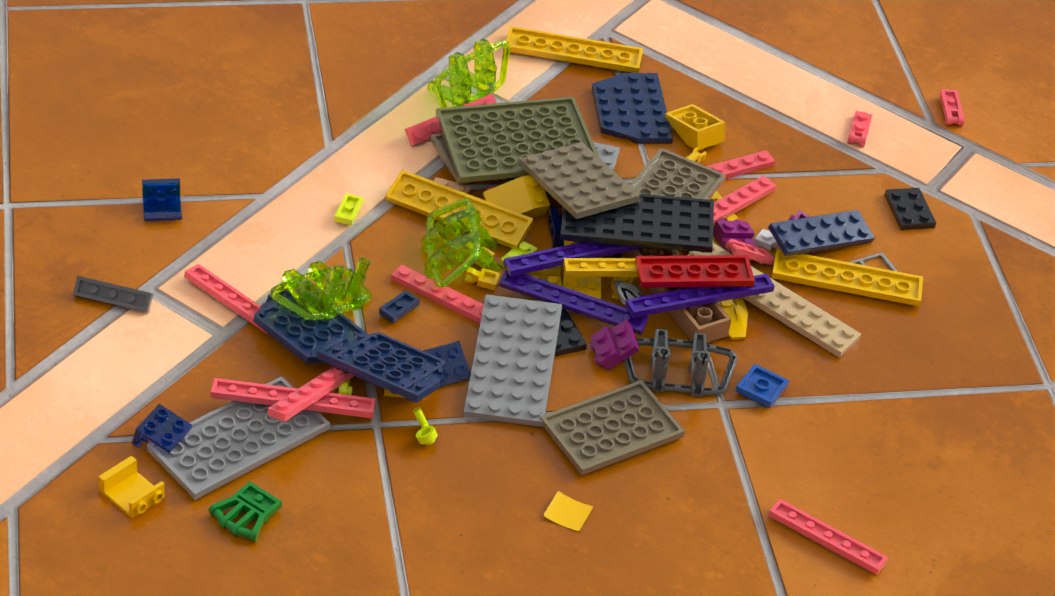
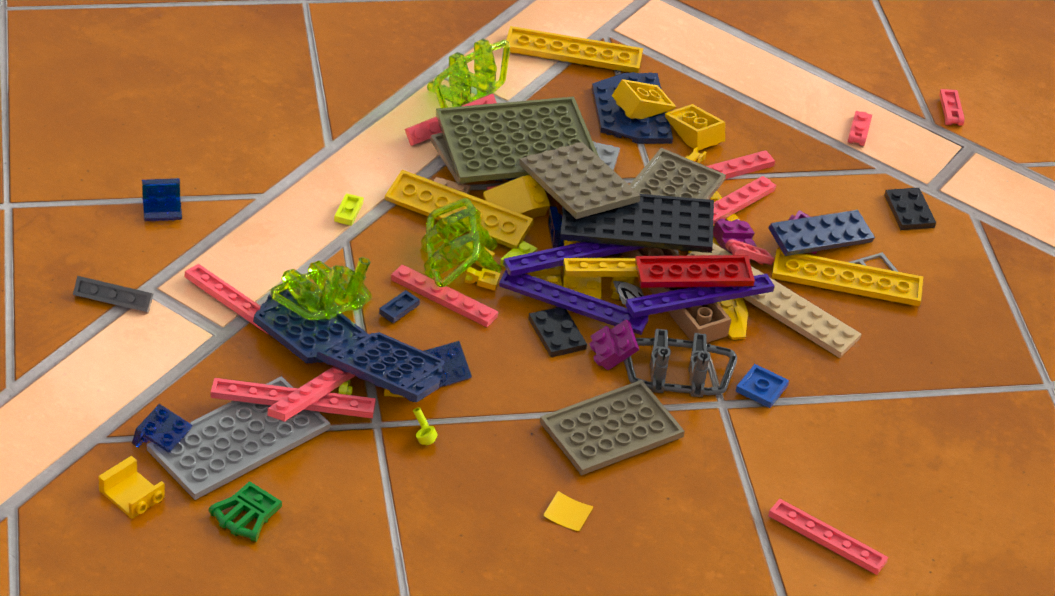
light grey plate [463,294,562,427] -> none
white plate [754,229,781,251] -> none
none -> yellow slope [612,79,676,119]

